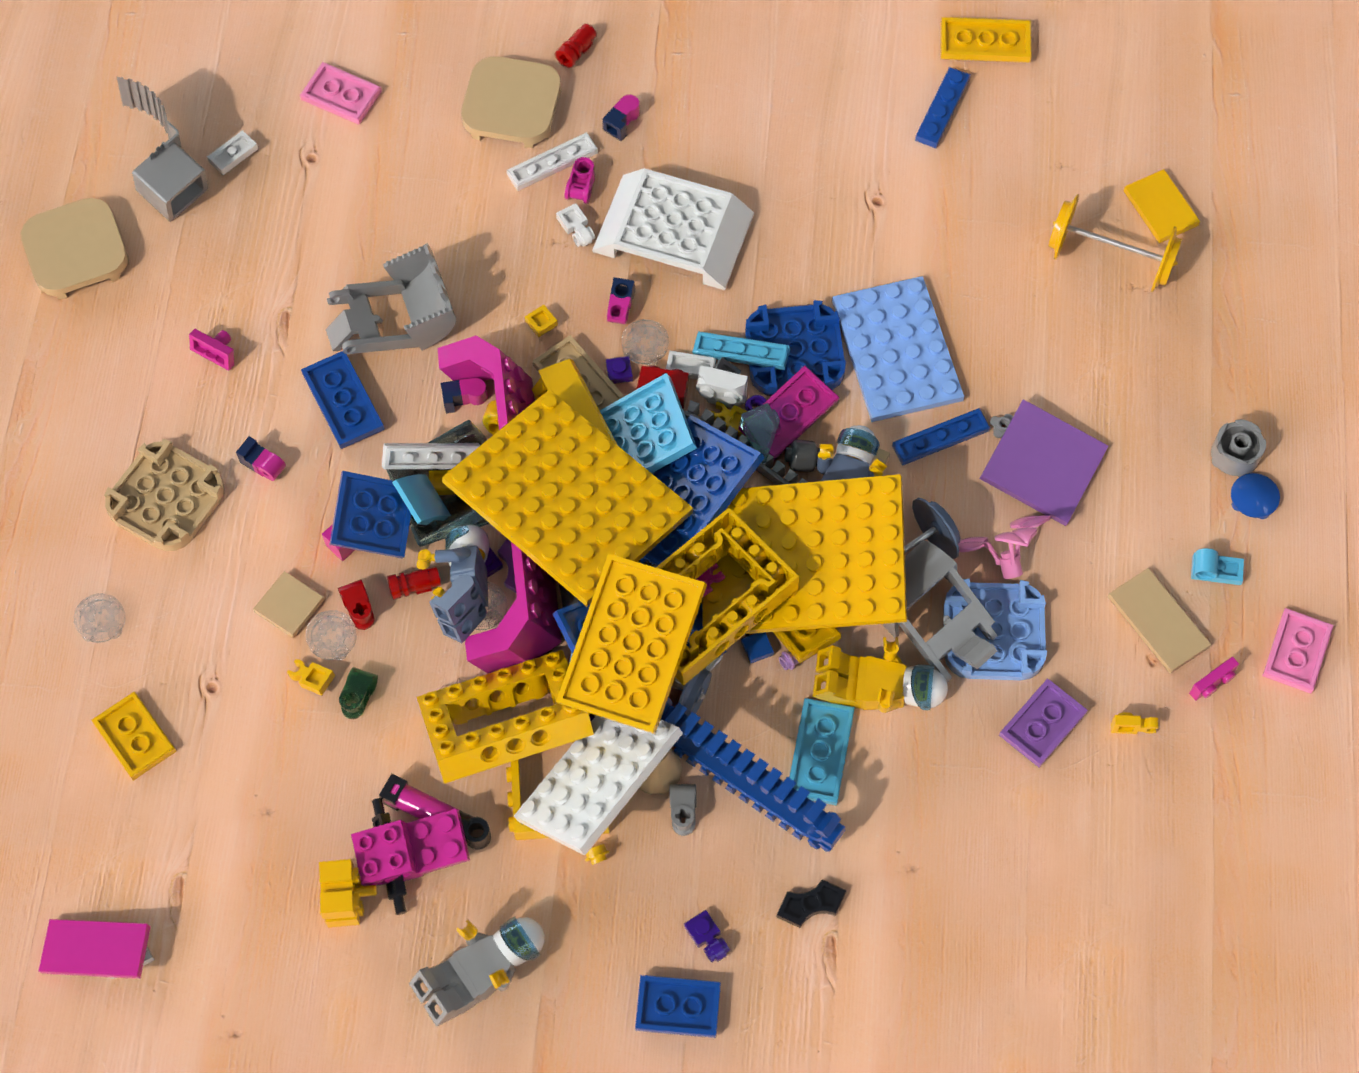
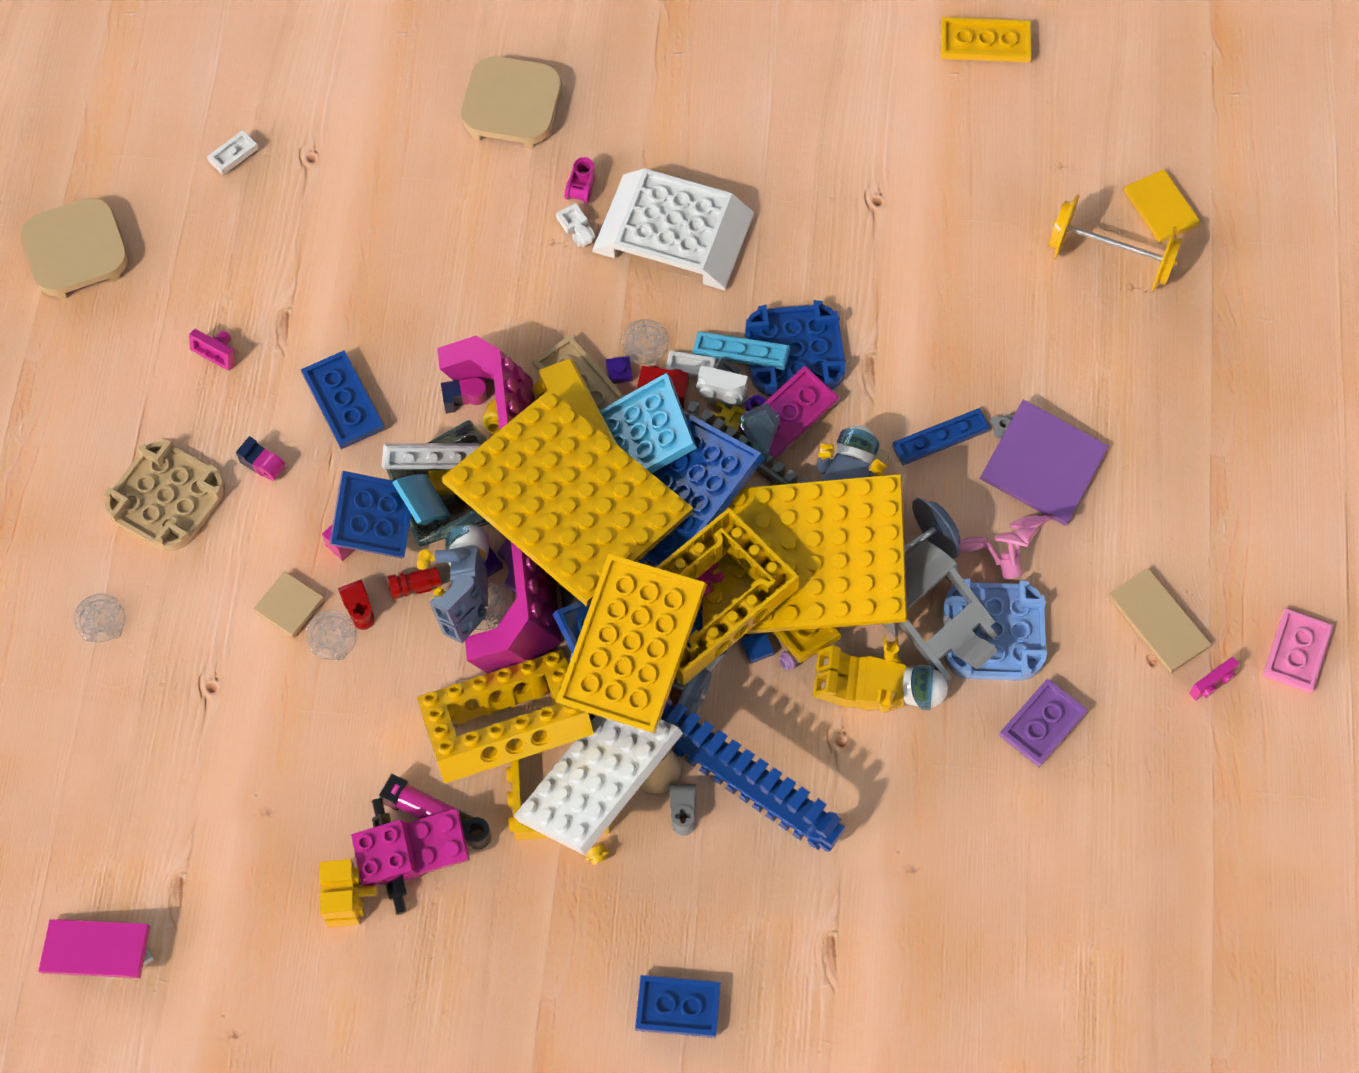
yellow tile [91,691,177,781] -> none
light grey piece [117,77,208,222] -> none
yellow plate [287,659,335,696] -> none
bright pink tile [300,62,382,125] -> none
light grey piece [326,243,456,354] -> none
clear green piece [339,667,378,719] -> none
light grey piece [409,916,544,1026] -> none
white tile [506,132,598,191] -> none
yellow plate [525,304,558,338] -> none
red axle [555,23,597,68] -> none
leg [602,95,640,141] -> none
leg [607,277,635,325] -> none
dark purple plate [684,910,730,962] -> none
black tile [776,880,846,928] -> none
dark grey head [785,440,820,472] -> none
medium azure tile [789,698,855,806] -> none
light blue plate [832,276,964,422] -> none
blue plate [915,67,970,148] -> none
yellow plate [1111,712,1158,734] -> none
medium azure plate [1191,548,1244,585] -> none
light grey brick [1211,420,1266,477] -> none
blue dish [1231,473,1280,519] -> none

